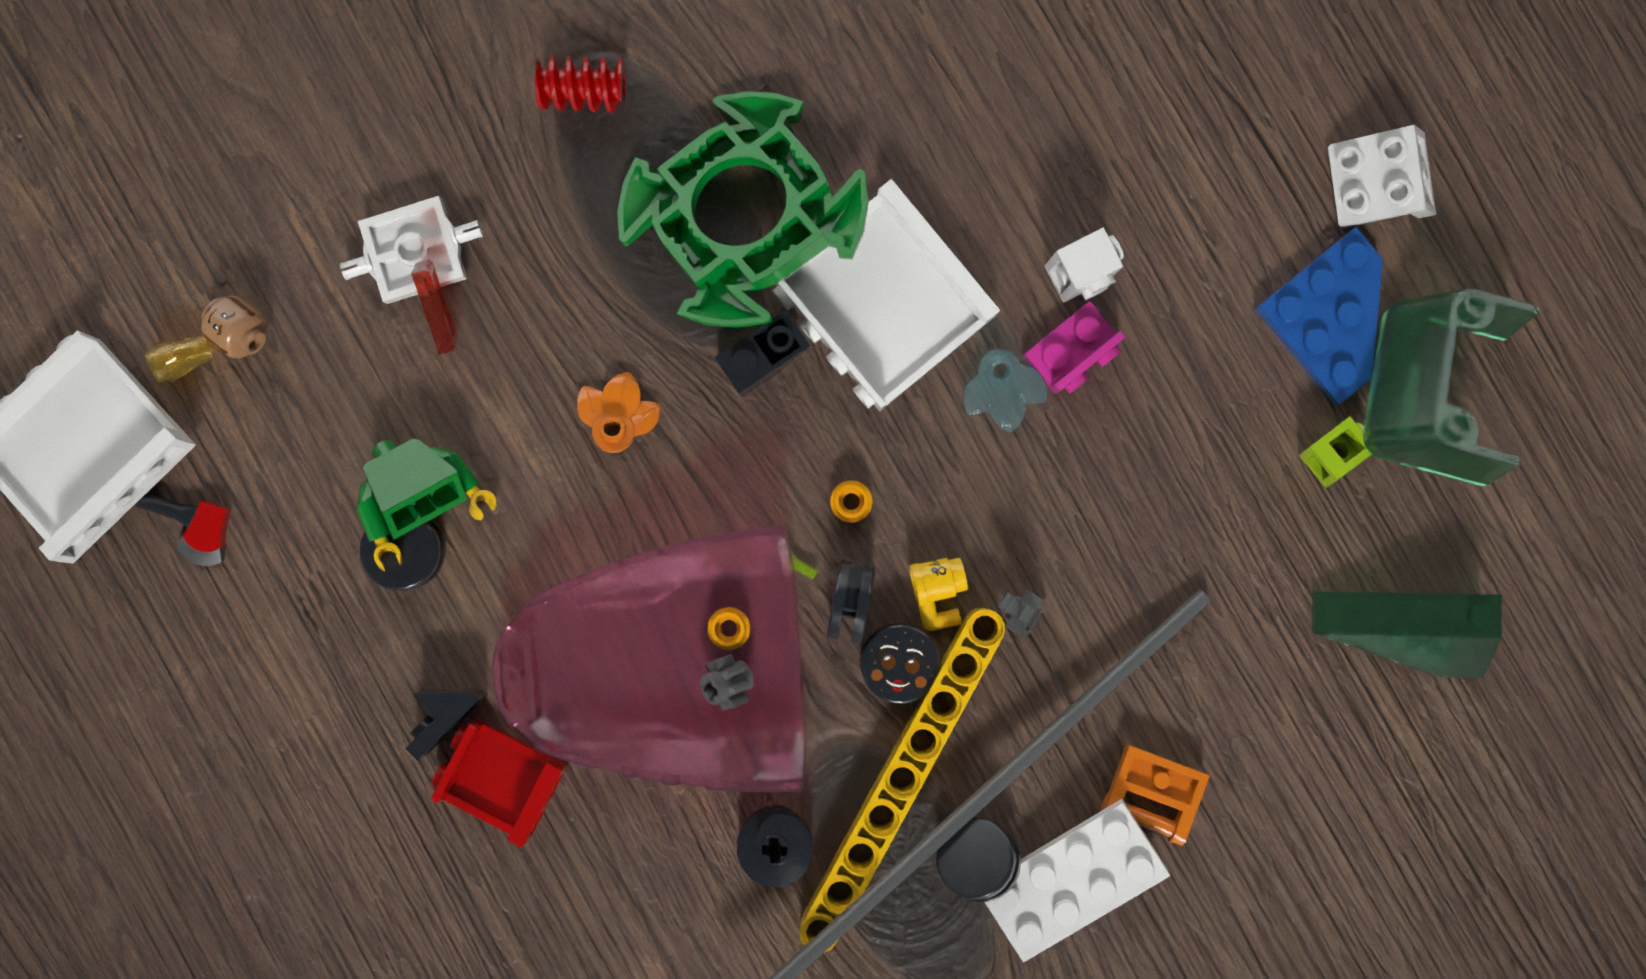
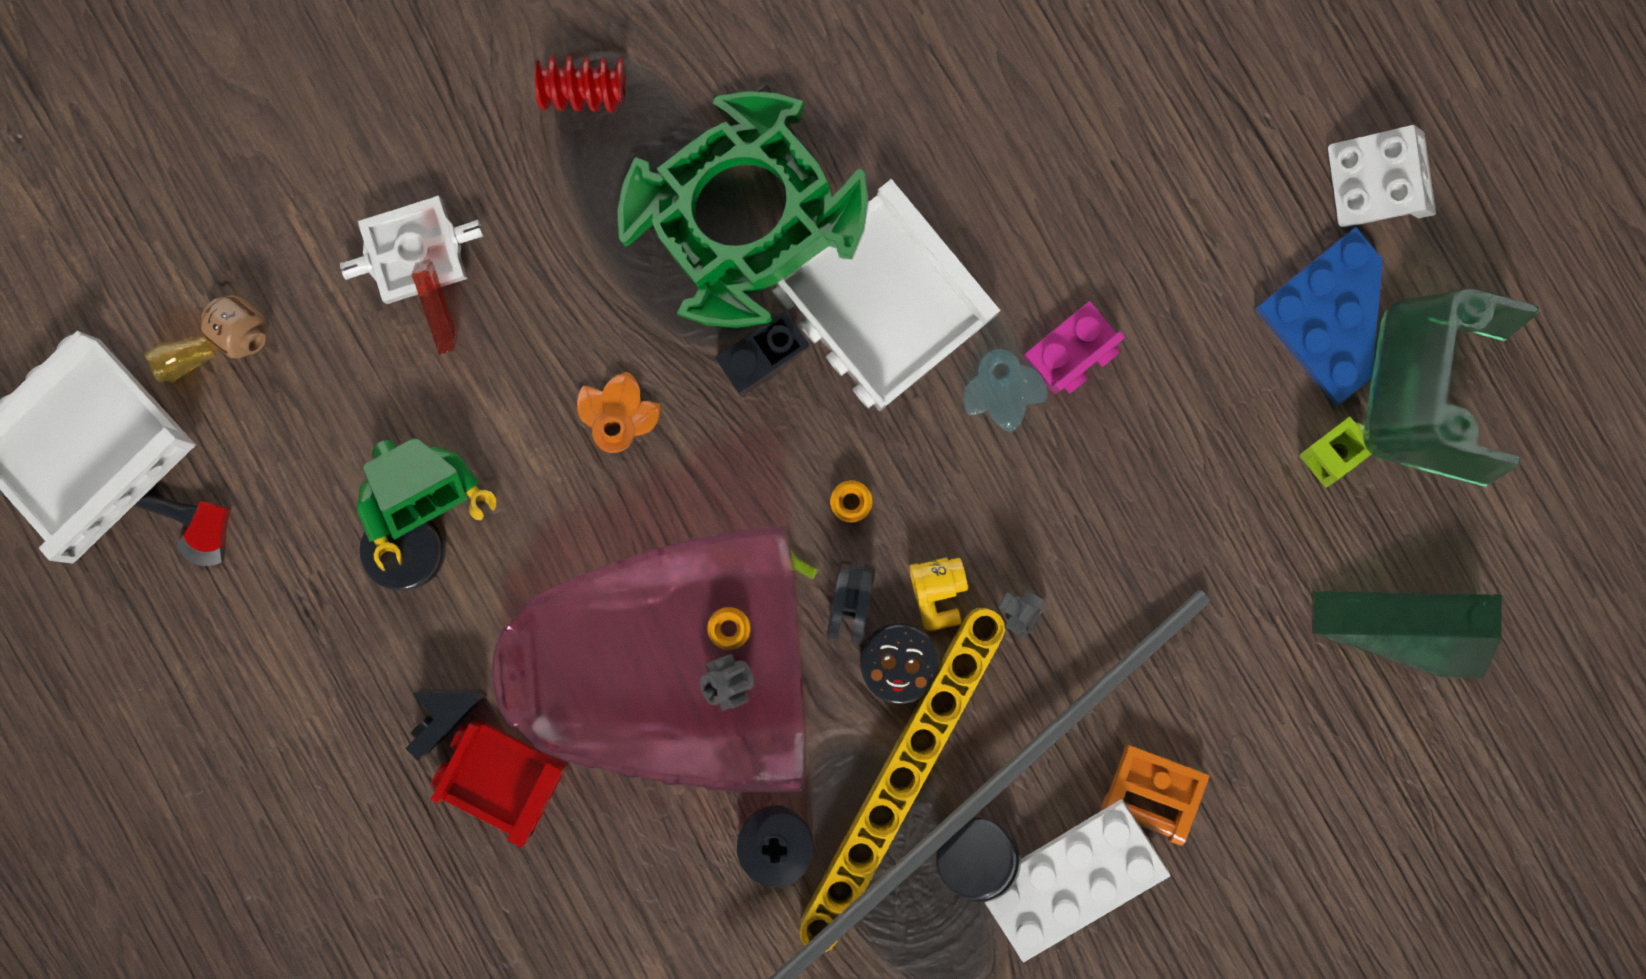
white brick [1044,227,1124,303] -> none

